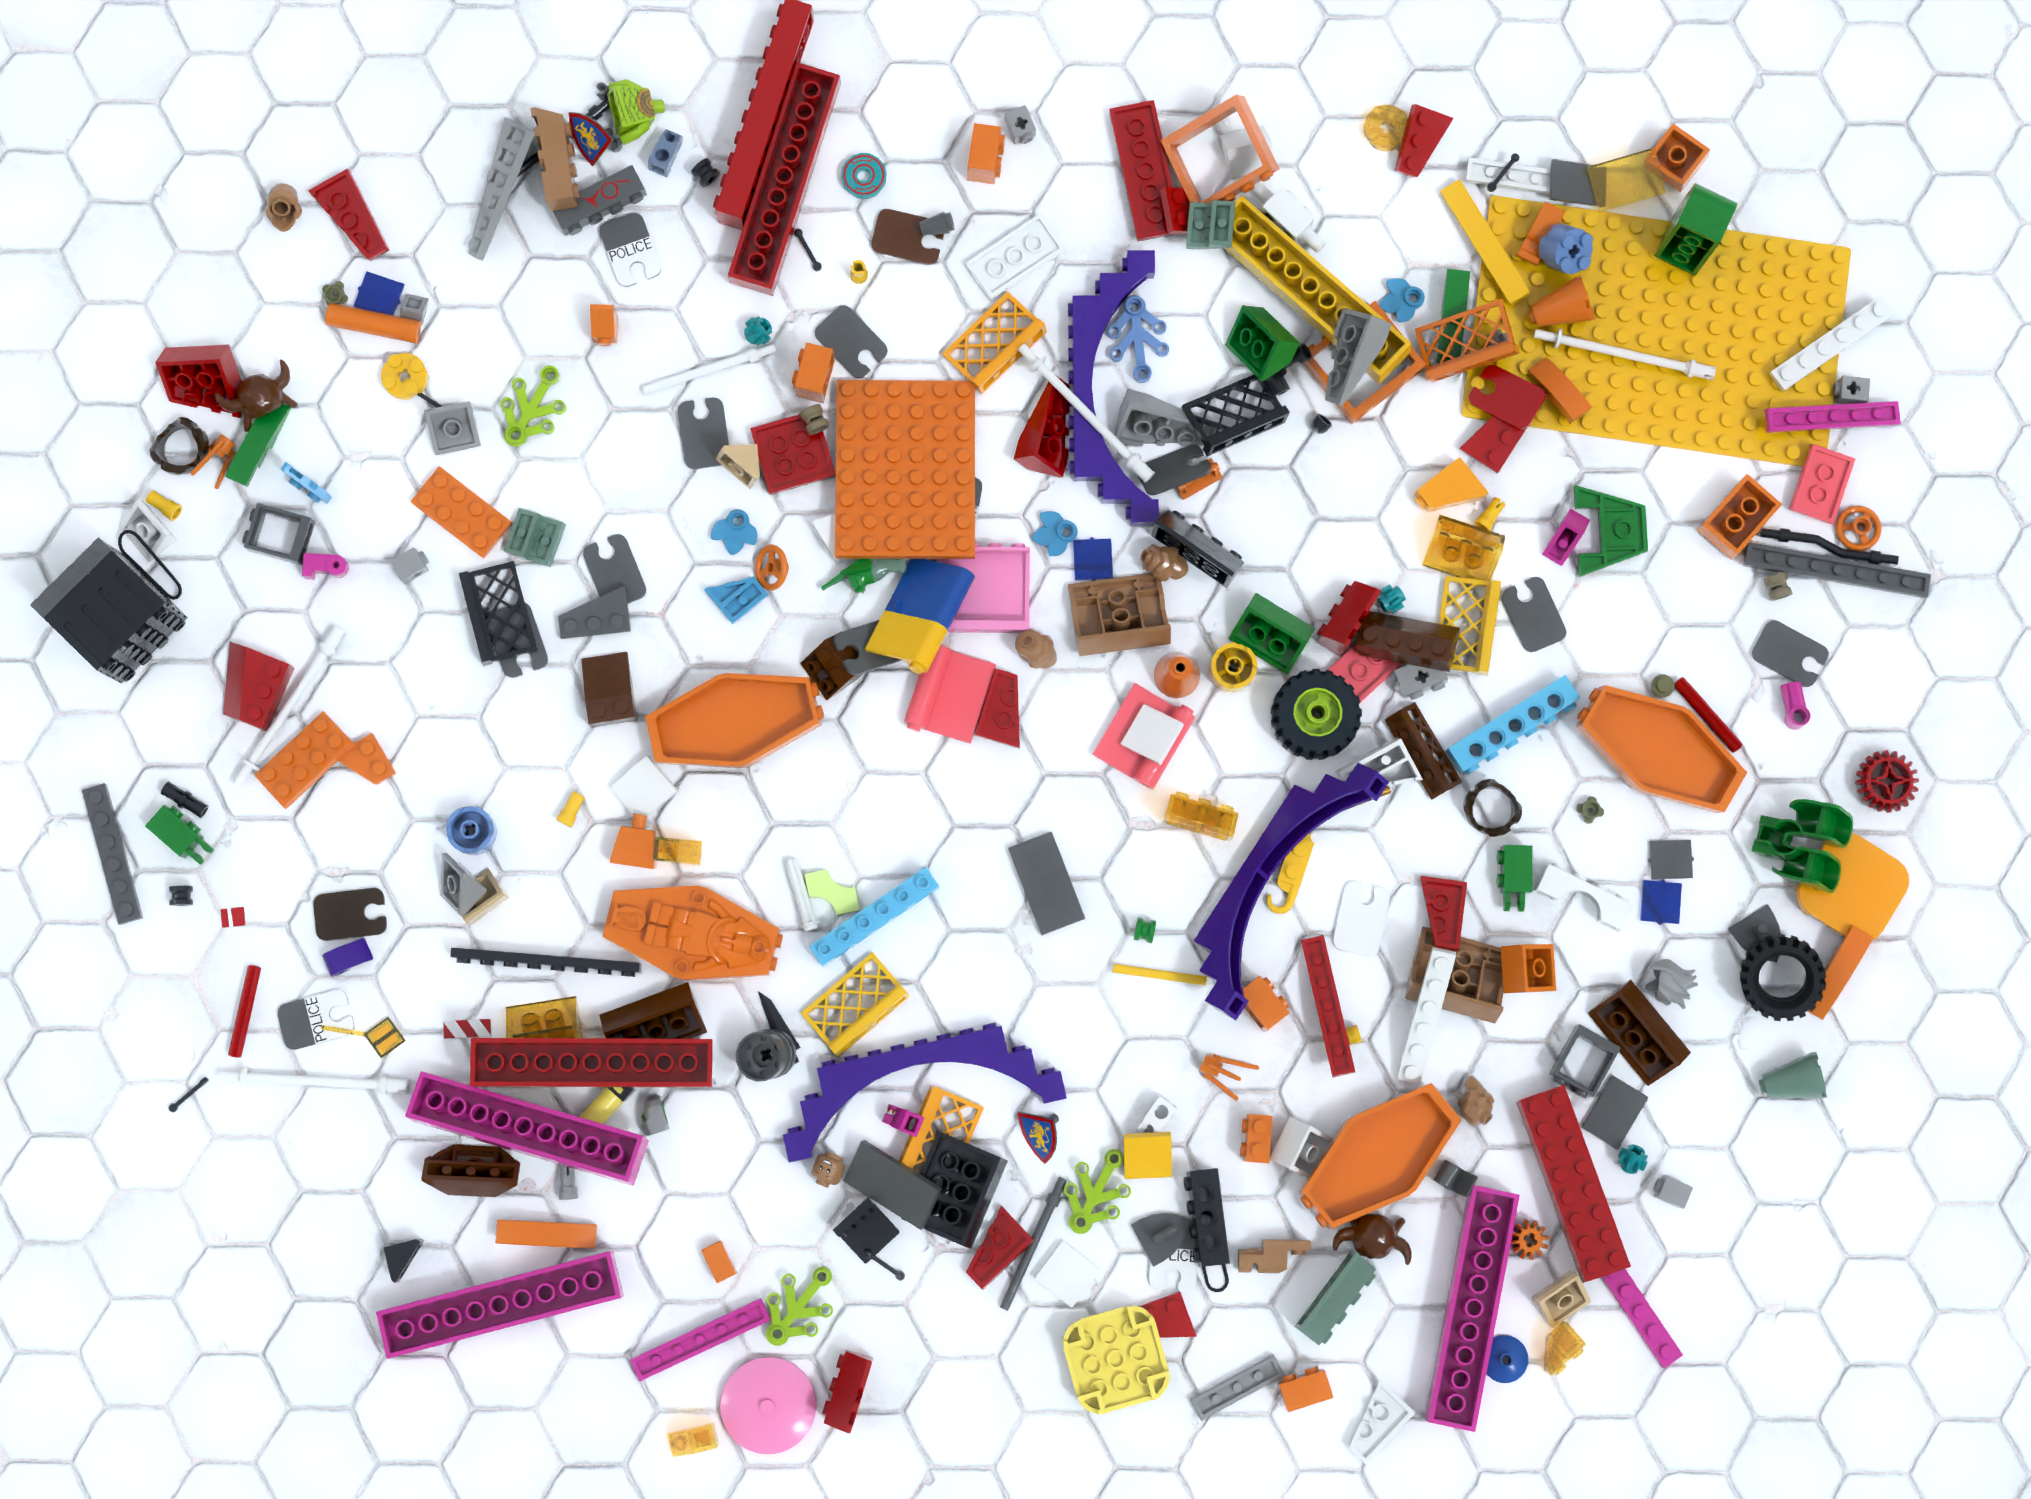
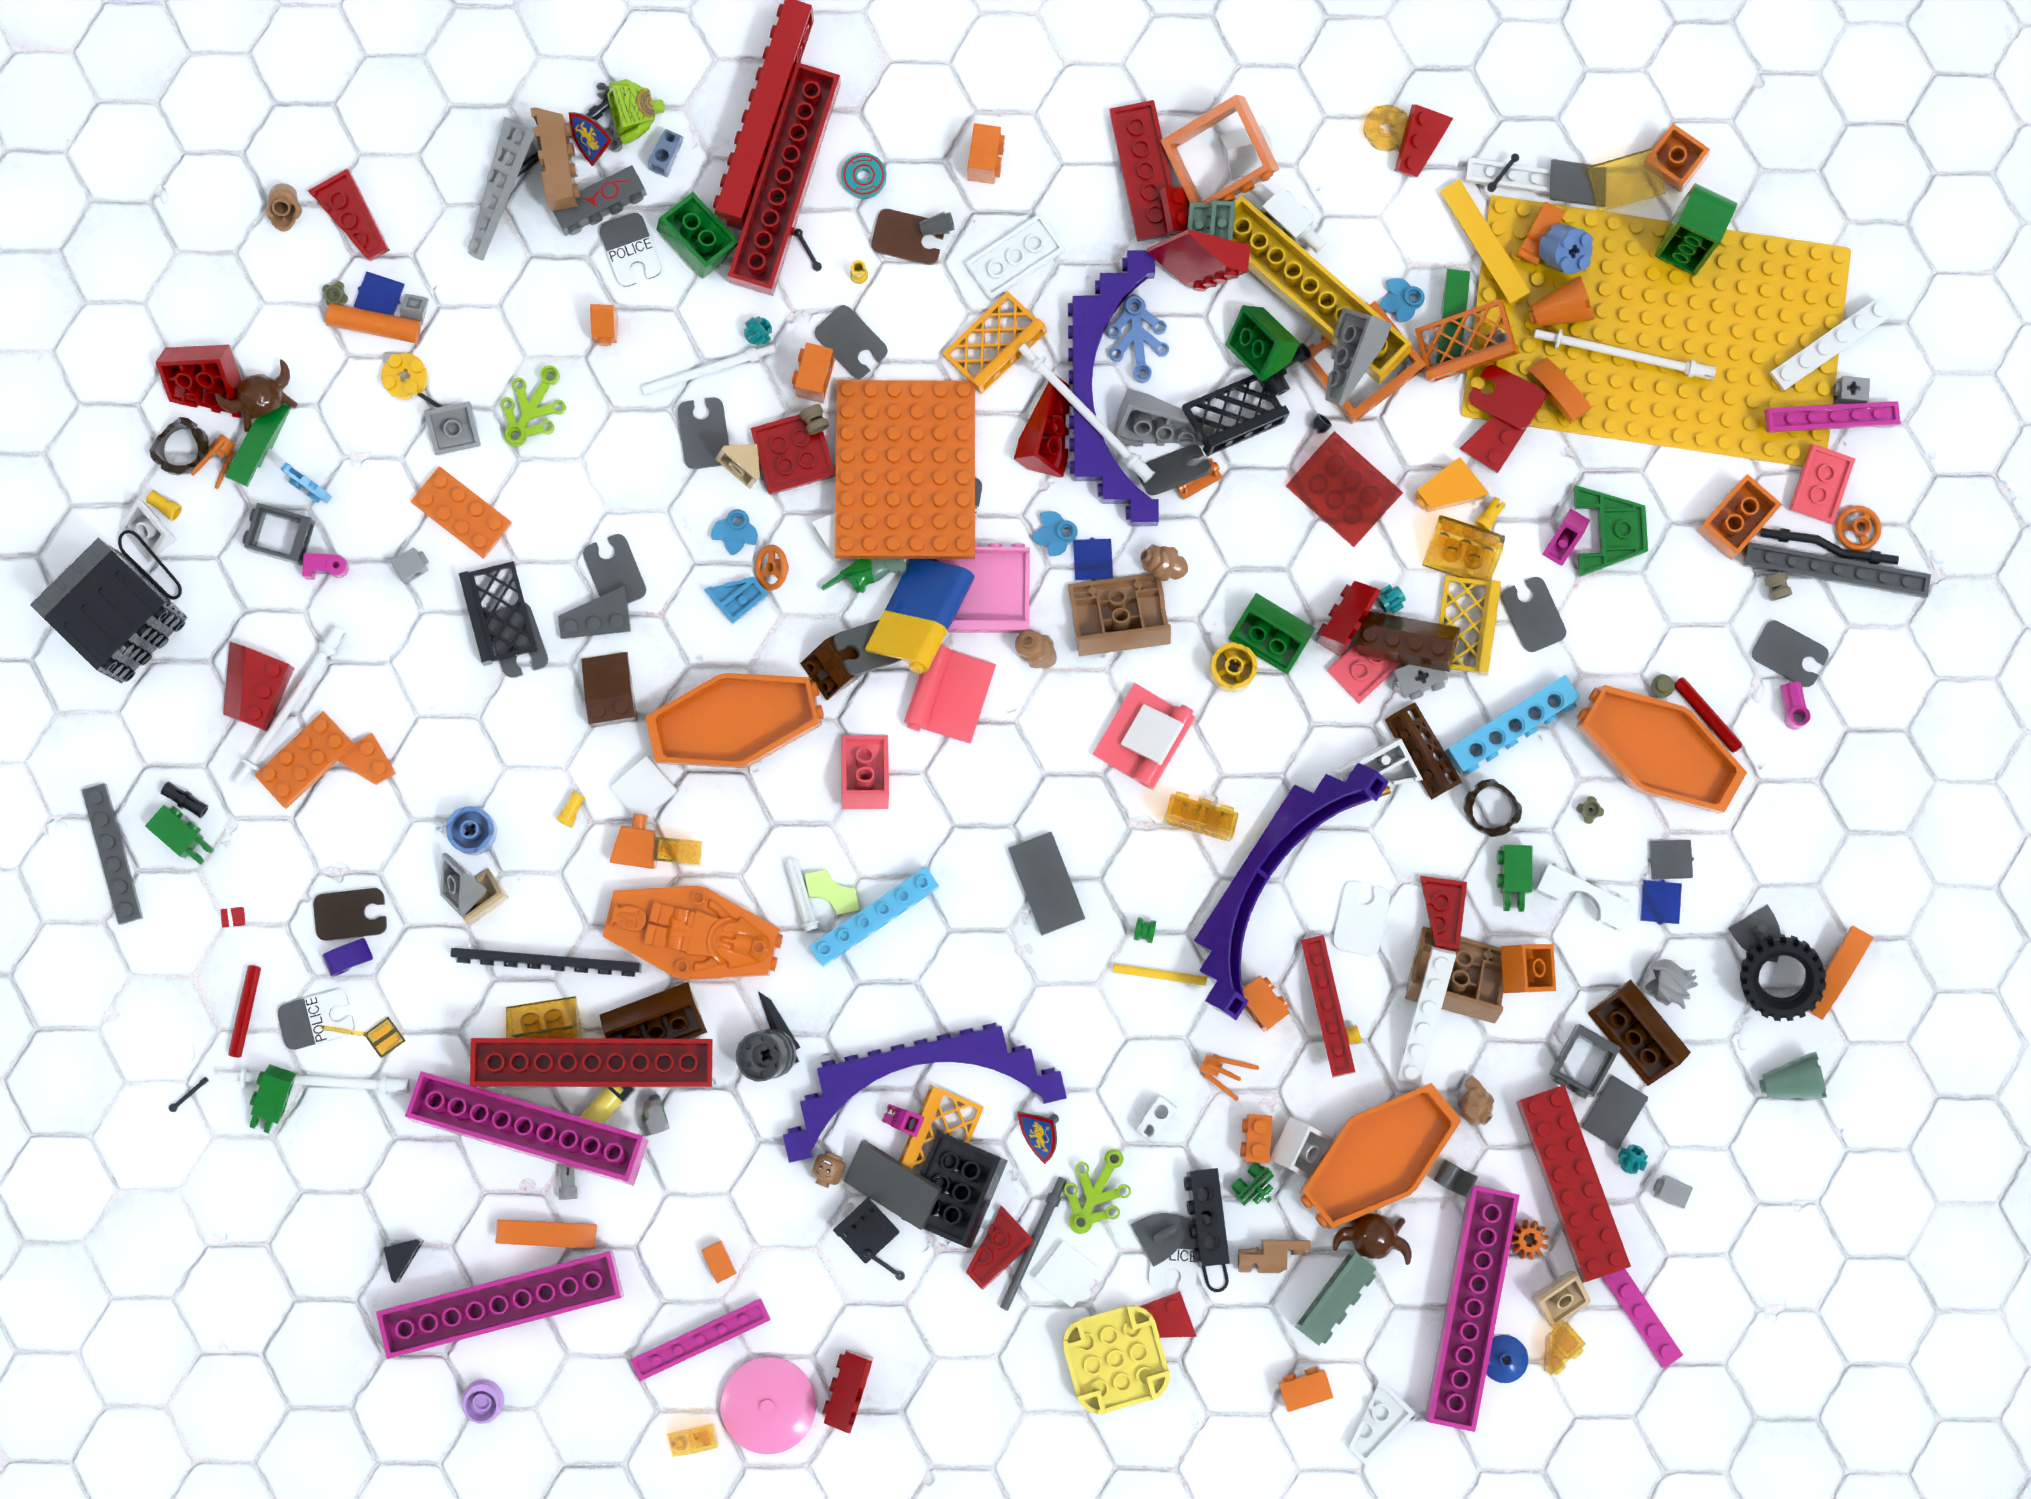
black wheel [169,885,193,906] -> none
reddish brown wedge [421,1145,520,1197] -> none
sticker [443,1019,491,1039] -> none
sand green slope [503,508,566,568] -> none
black wheel [691,158,720,187] -> none
lime plant [766,1267,833,1346] -> none
yellow fence [801,952,910,1058] -> none
red wing [975,668,1020,749] -> none
light grey brick [1004,105,1036,144] -> none
yellow tile [1123,1132,1172,1179] -> none
black slope [1151,510,1244,588] -> none
orange cone [1154,652,1200,699] -> none
light grey tile [1190,1354,1285,1421] -> none
yellow plate [1266,833,1314,914] -> none
black wheel [1270,669,1362,760] -> none
green piece [1751,799,1853,893] -> none
light orange tile [1795,833,1909,940] -> none
red gear [1855,750,1920,813] -> none
none -> green hinge [249,1064,297,1134]
none -> lavender piece [462,1380,504,1424]
none -> green slope [656,192,739,279]
none -> coral slope [841,735,889,809]
none -> red slope [1147,229,1251,292]
none -> green hips [1231,1163,1274,1206]
none -> clear red slope [1285,431,1403,548]

